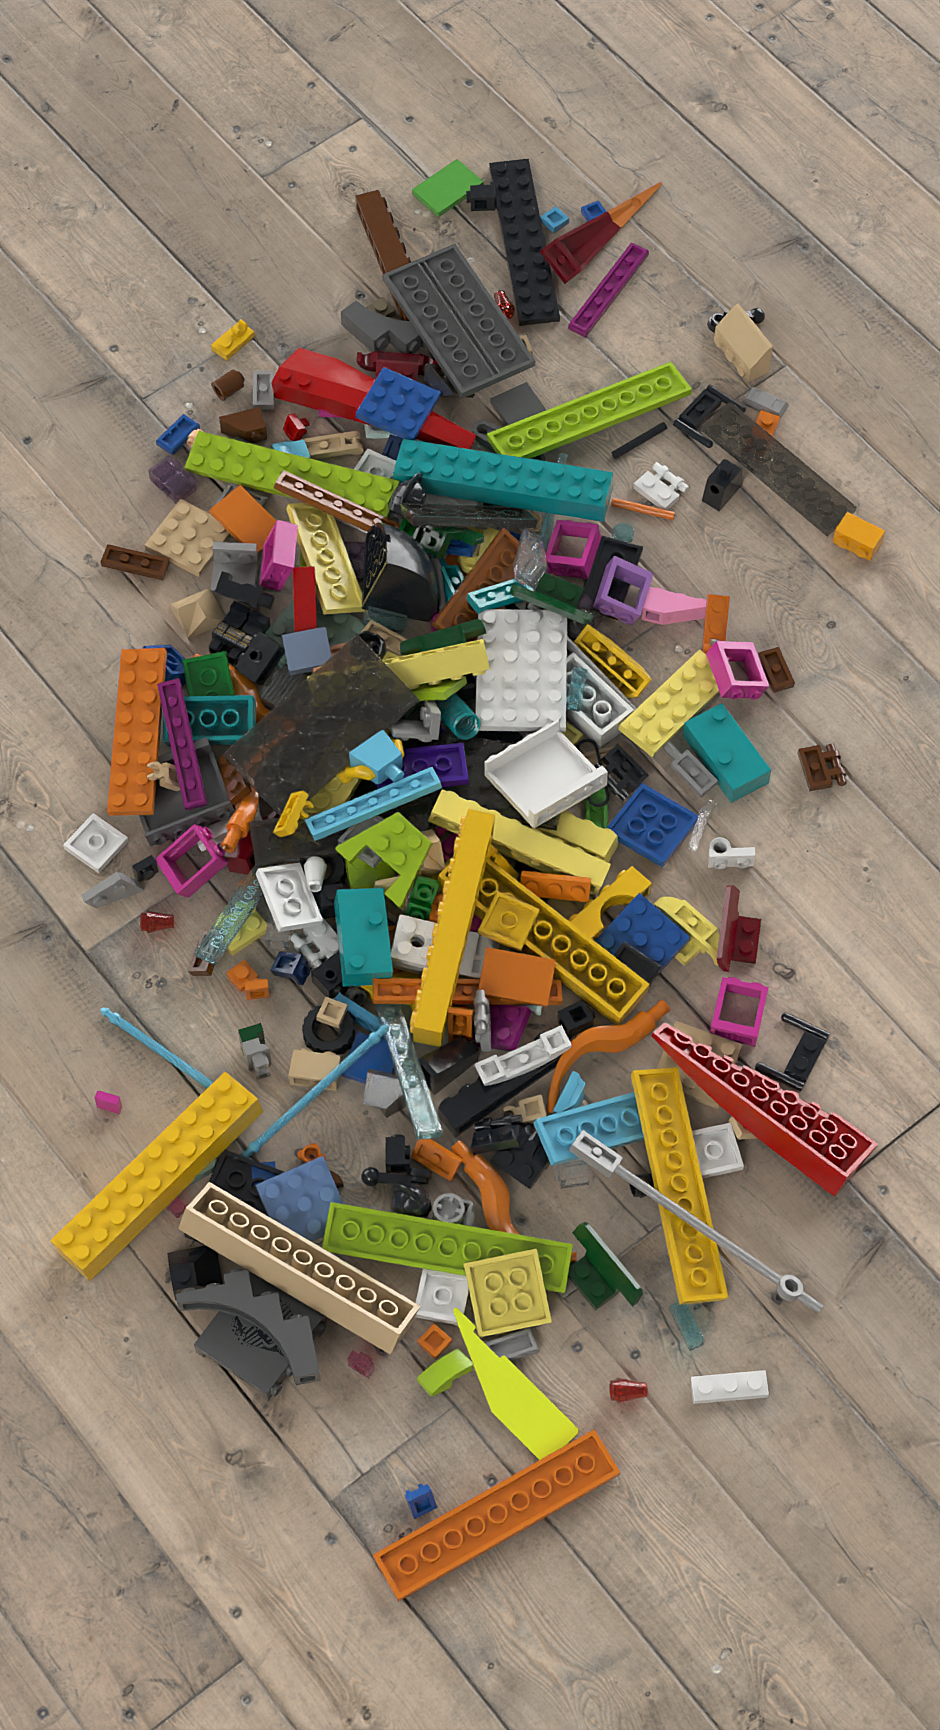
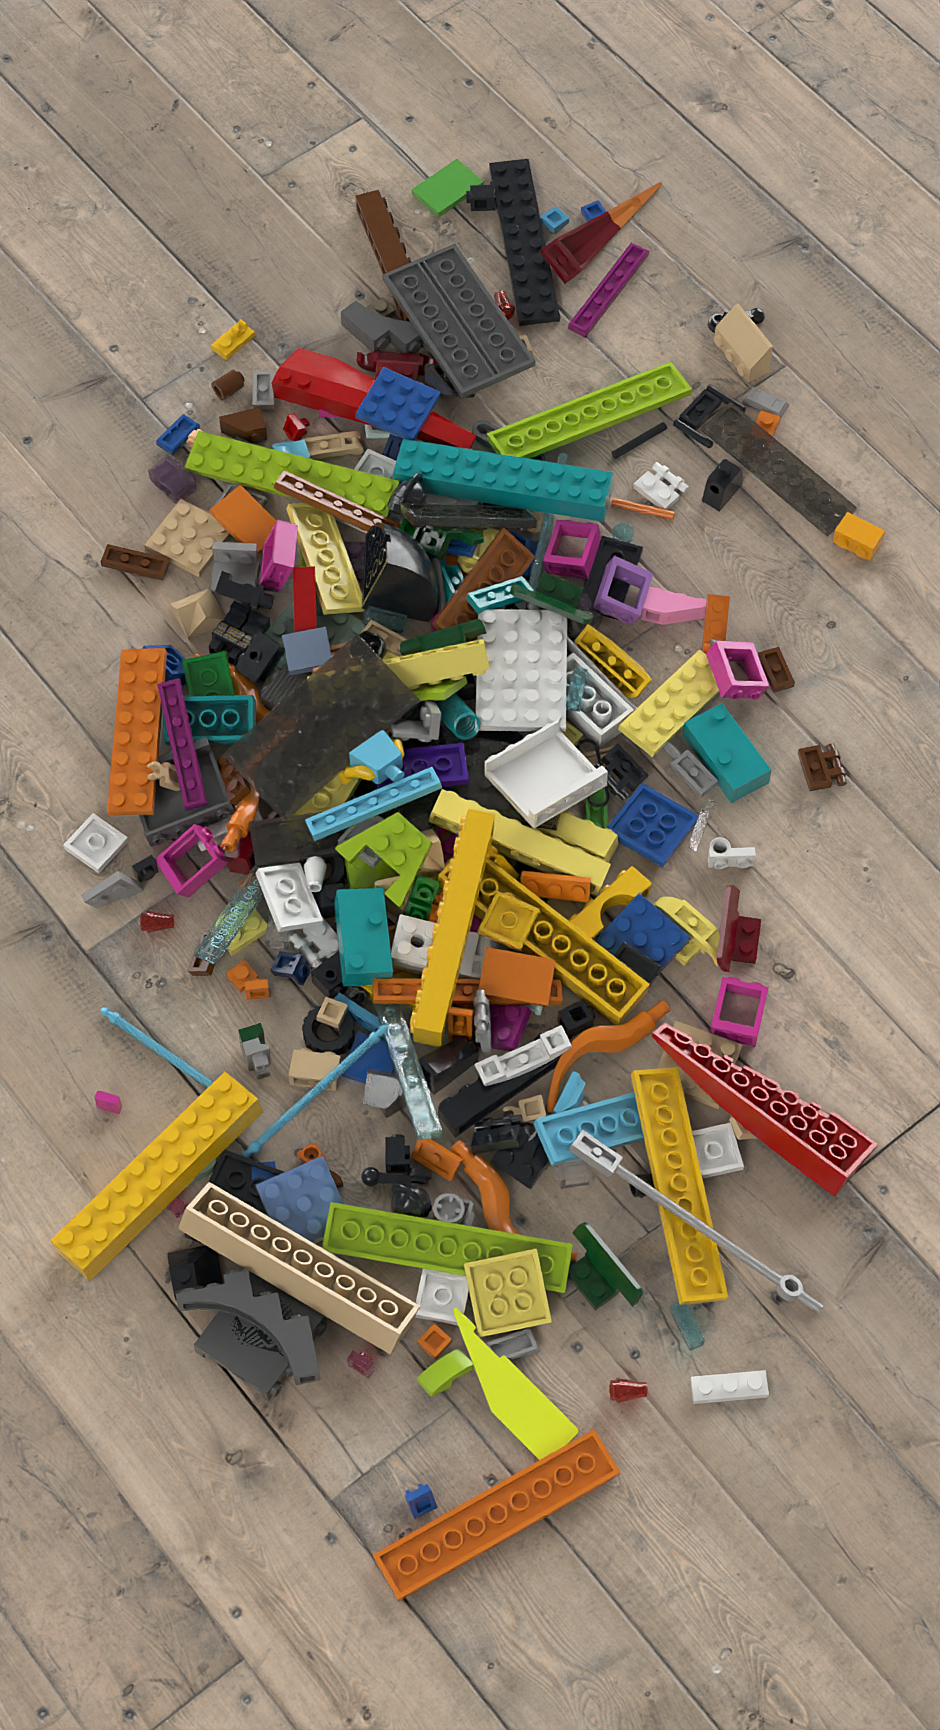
yellow plate [273,790,314,837] -> none
dark grey tile [490,382,546,426] -> none
clear slope [513,527,548,588] -> none
black plate [755,1012,831,1091] -> none

